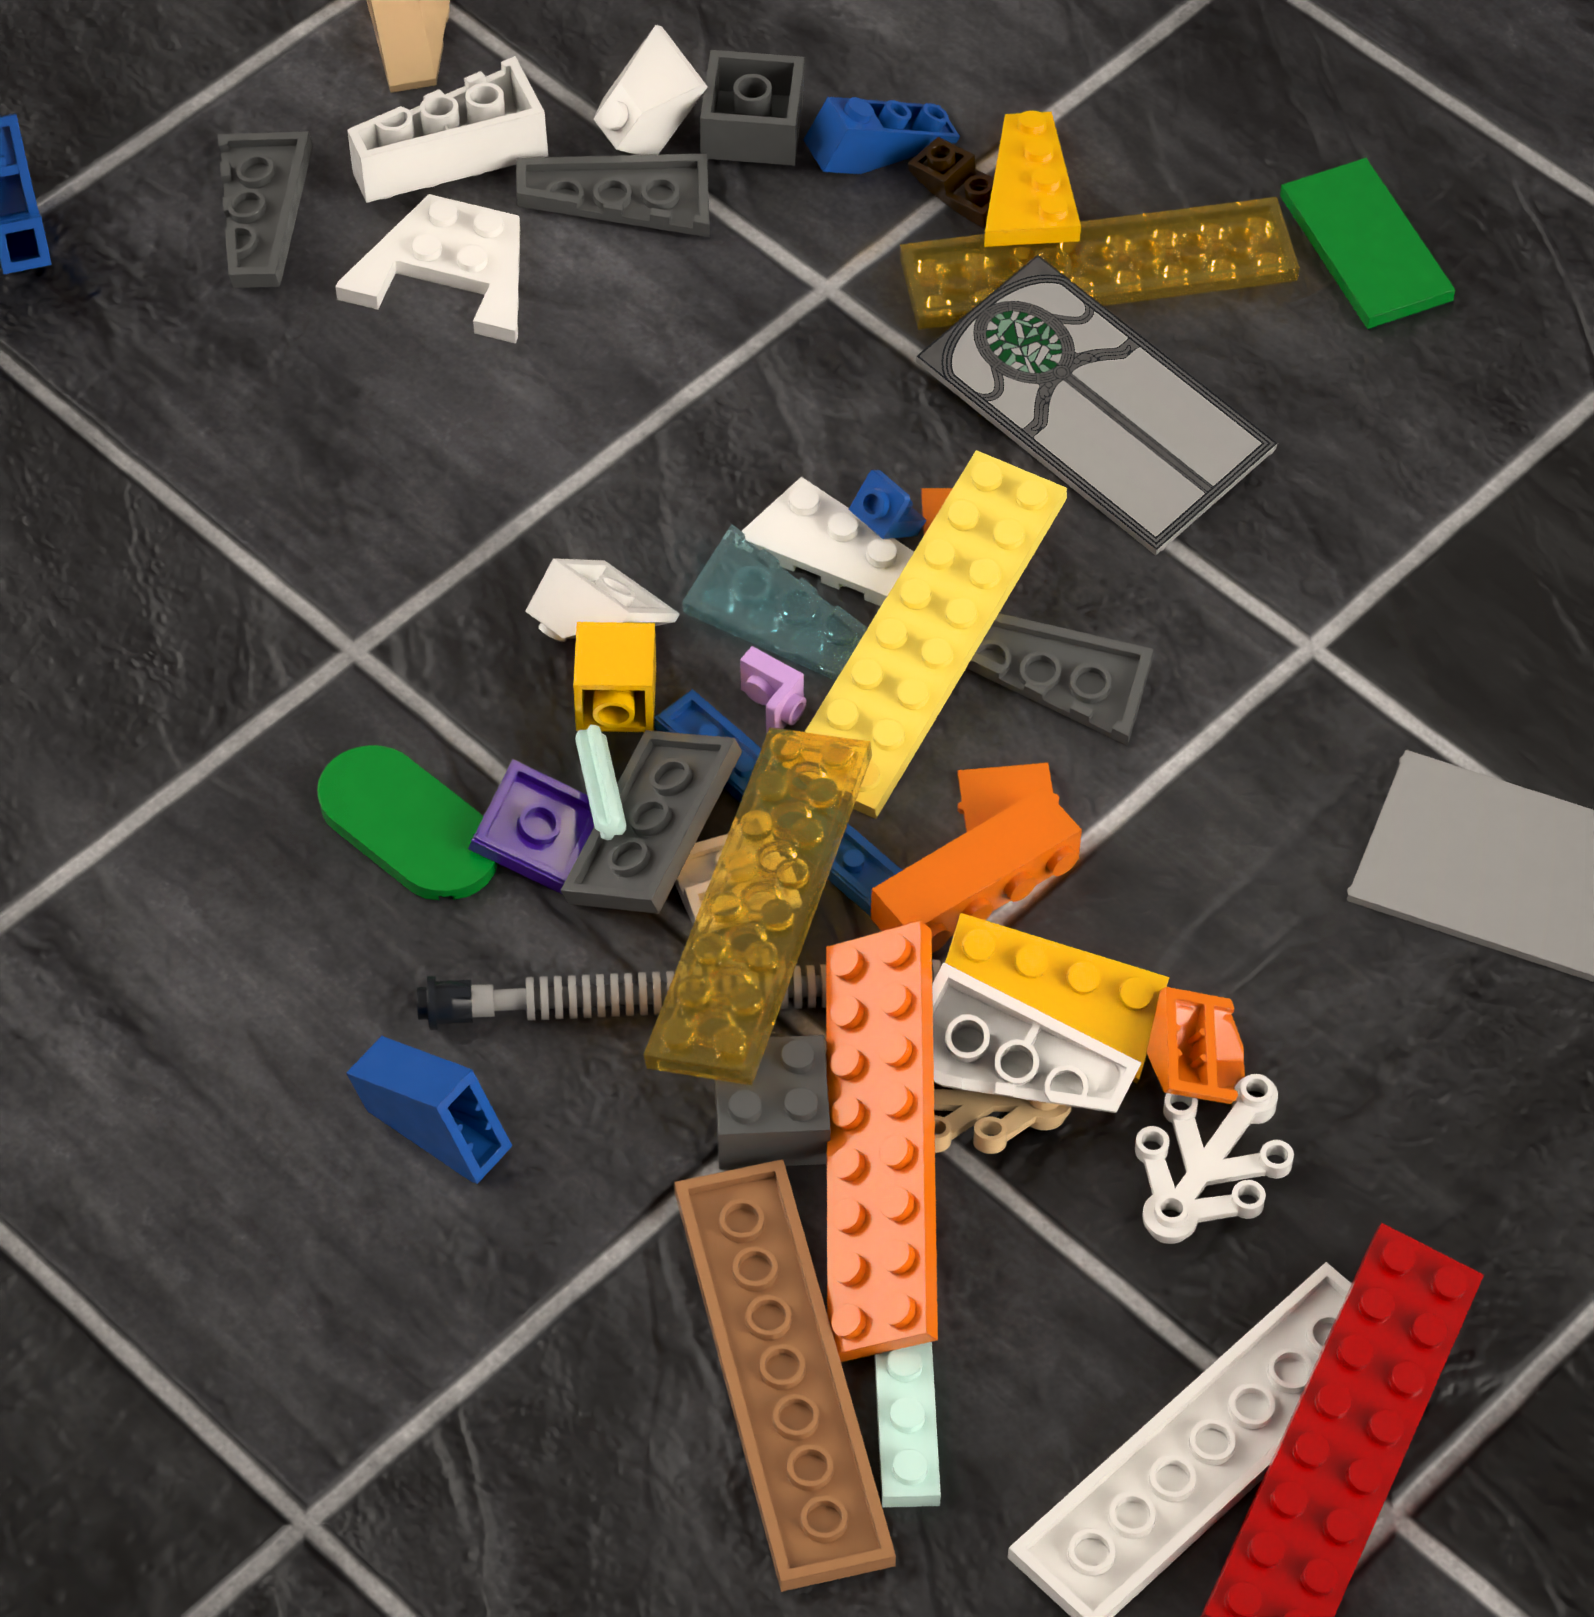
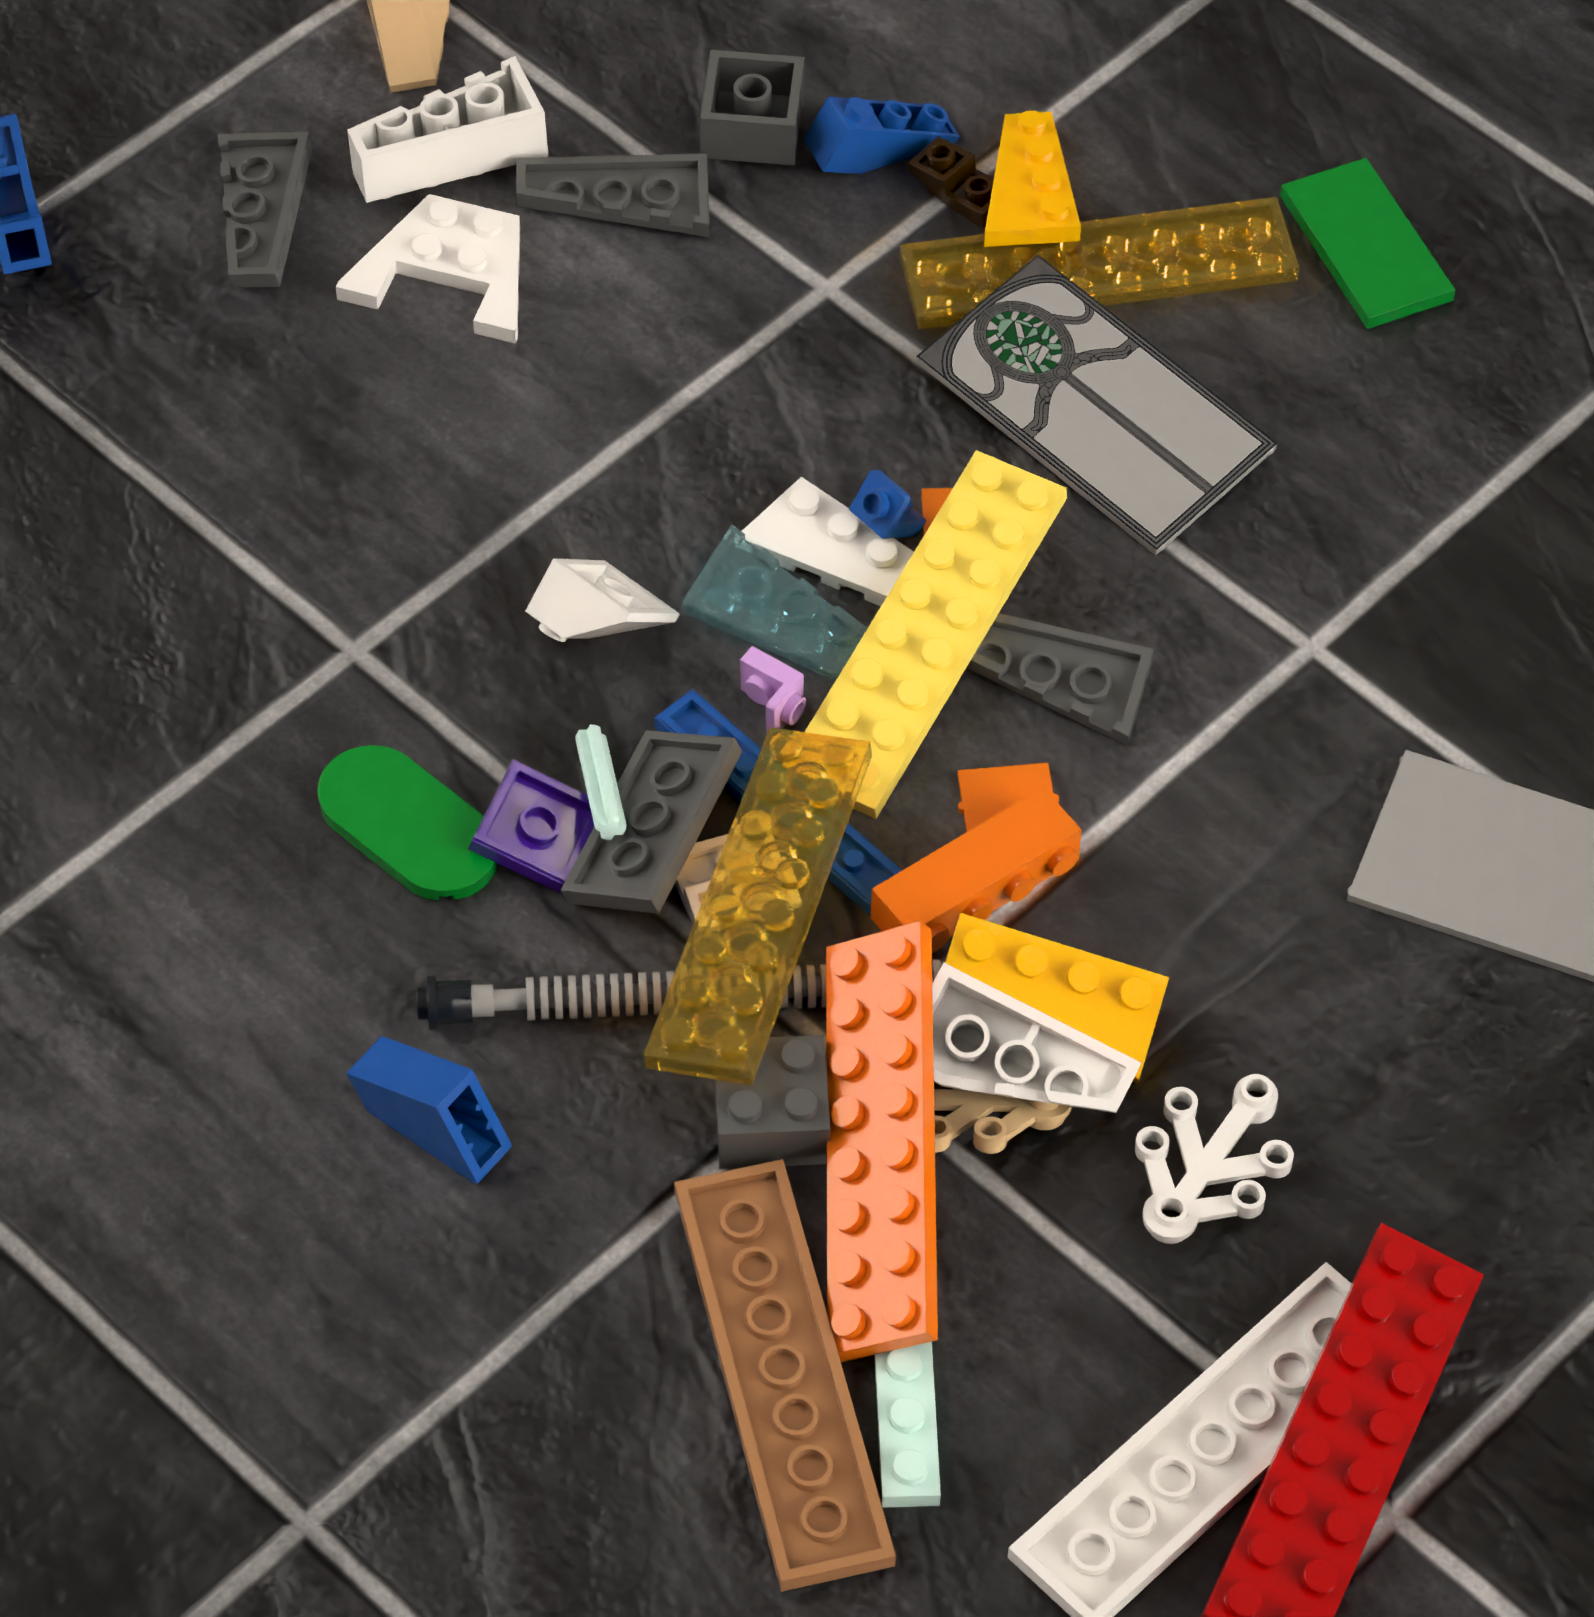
yellow head [573,622,656,732] -> none
white slope [594,25,708,155] -> none
orange slope [1147,987,1245,1104] -> none

